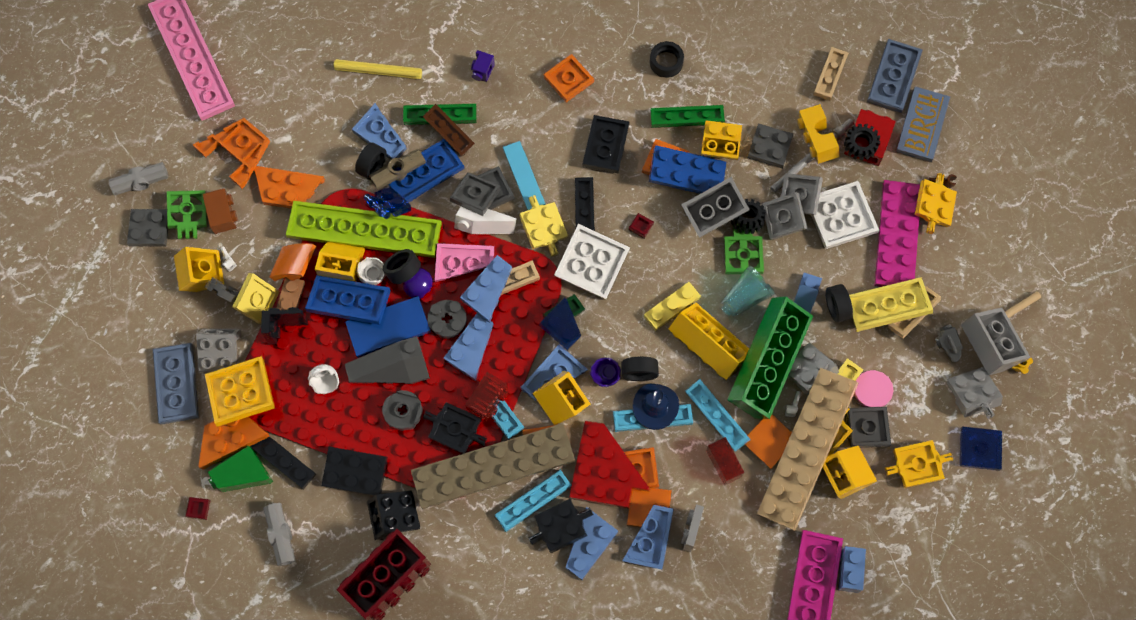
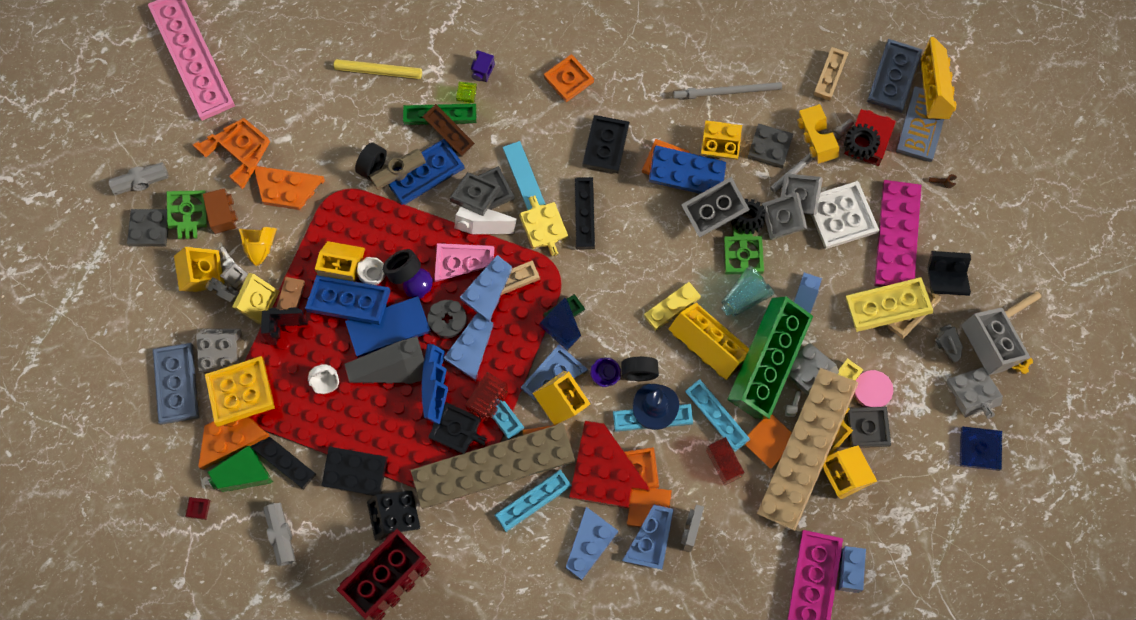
orange slope [269,243,316,281] -> none
lime plate [286,201,442,258] -> none
medium blue wing [352,103,407,159] -> none
clear blue plate [363,187,411,219] -> none
dark grey plate [382,390,423,431] -> none
black plate [528,499,594,553] -> none
white plate [554,224,630,300] -> none
dark red tile [628,213,654,239] -> none
black tyre [649,41,684,78] -> none
green plate [650,105,725,128] -> none
black tyre [825,284,853,323] -> none
yellow plate [885,440,953,489] -> none
yellow plate [915,173,957,234] -> none
none -> light grey tile [220,262,248,288]
none -> yellow helmet [239,227,277,266]
none -> blue slope [422,344,448,424]
none -> clear neon green tile [456,81,477,104]
none -> light grey bar [673,82,782,99]
none -> yellow slope [920,37,956,119]
none -> black bracket [927,251,971,296]

